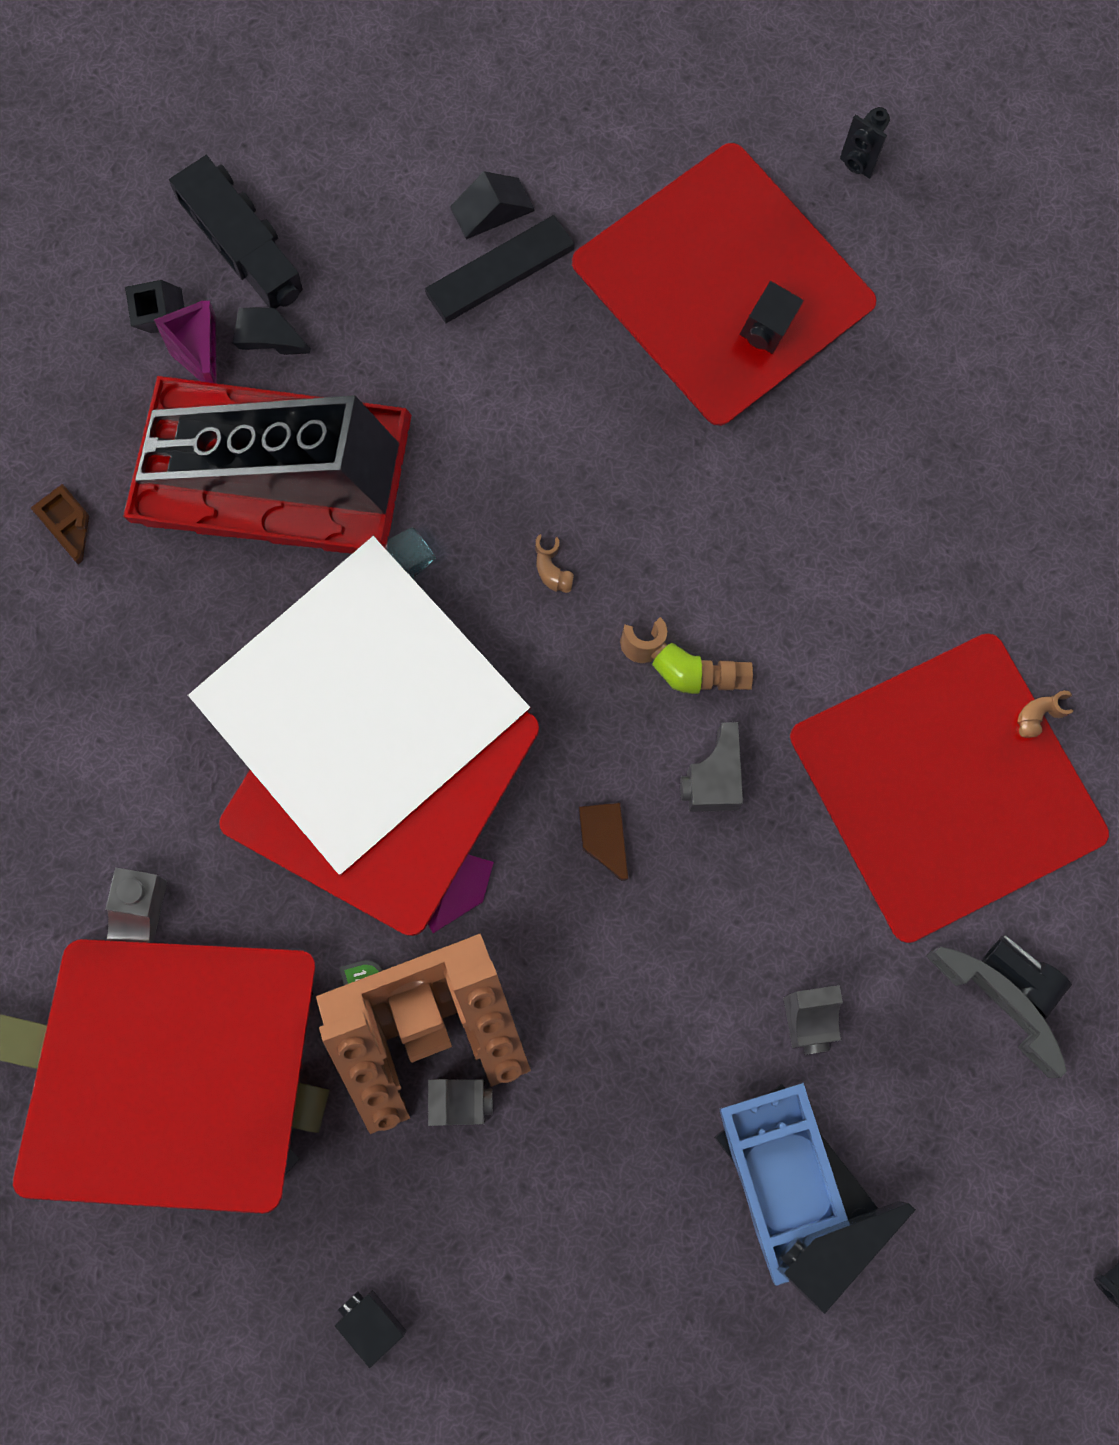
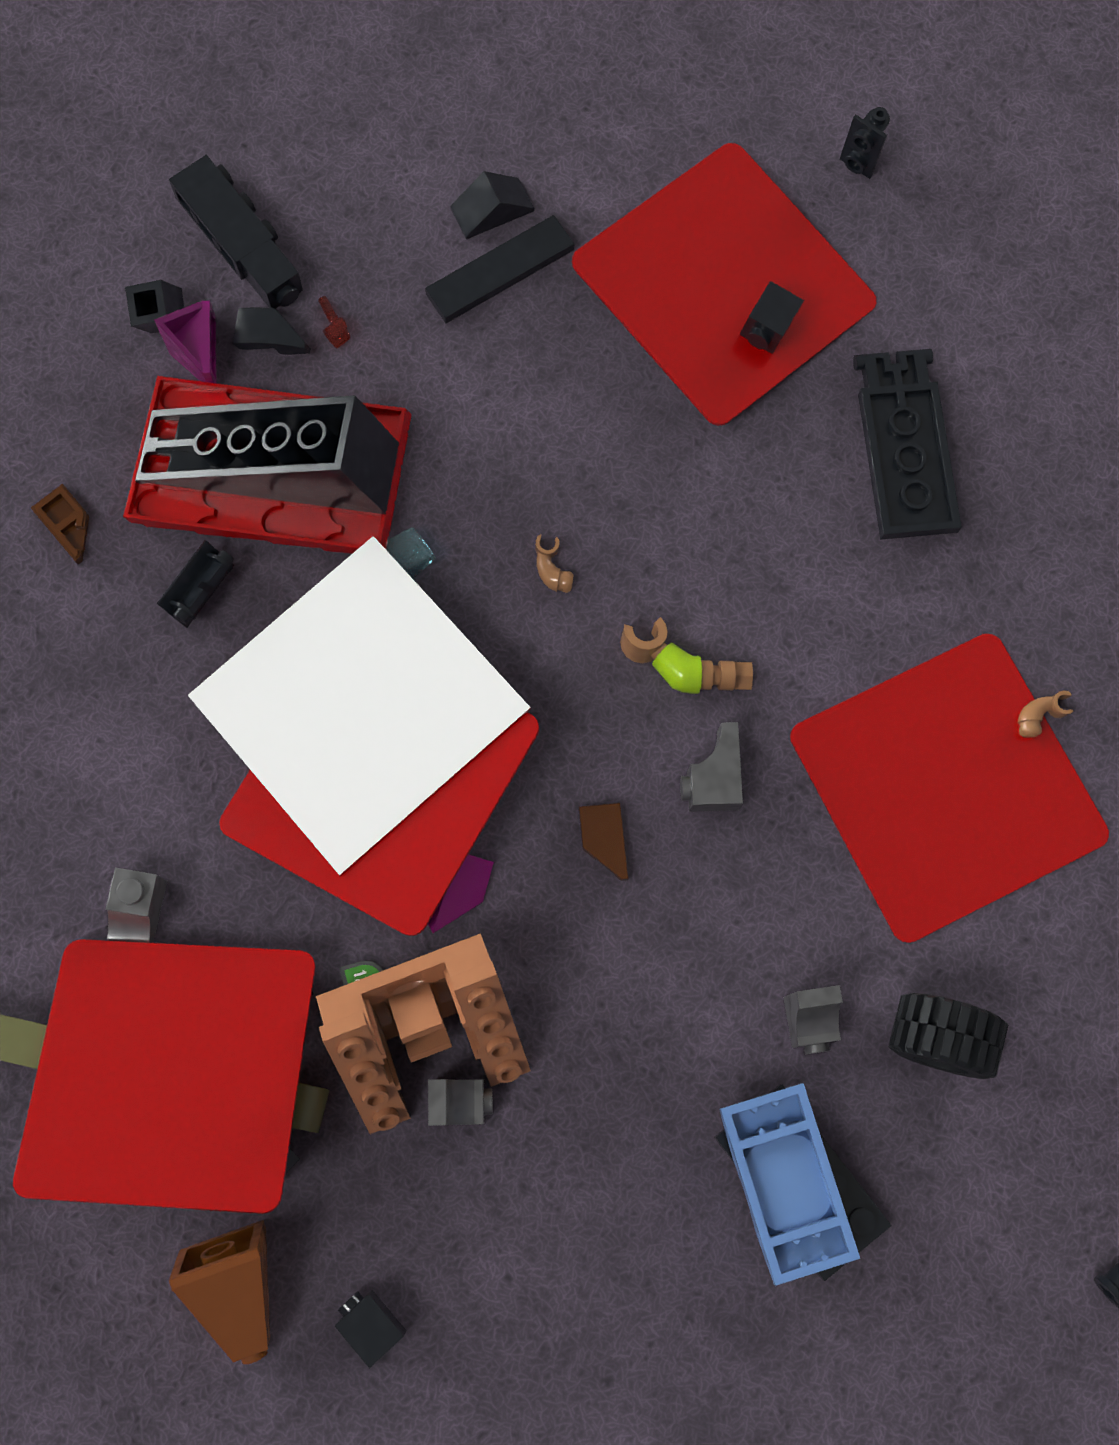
black slope [777,1201,916,1314] -> none
dark grey slope [926,947,1067,1078] -> none
black piece [982,935,1072,1019] -> none
none -> black hinge [157,540,234,628]
none -> dark orange slope [169,1220,270,1364]
none -> clear red hand [318,296,350,349]
none -> black hinge [853,349,962,540]
none -> black tyre [888,993,1009,1079]

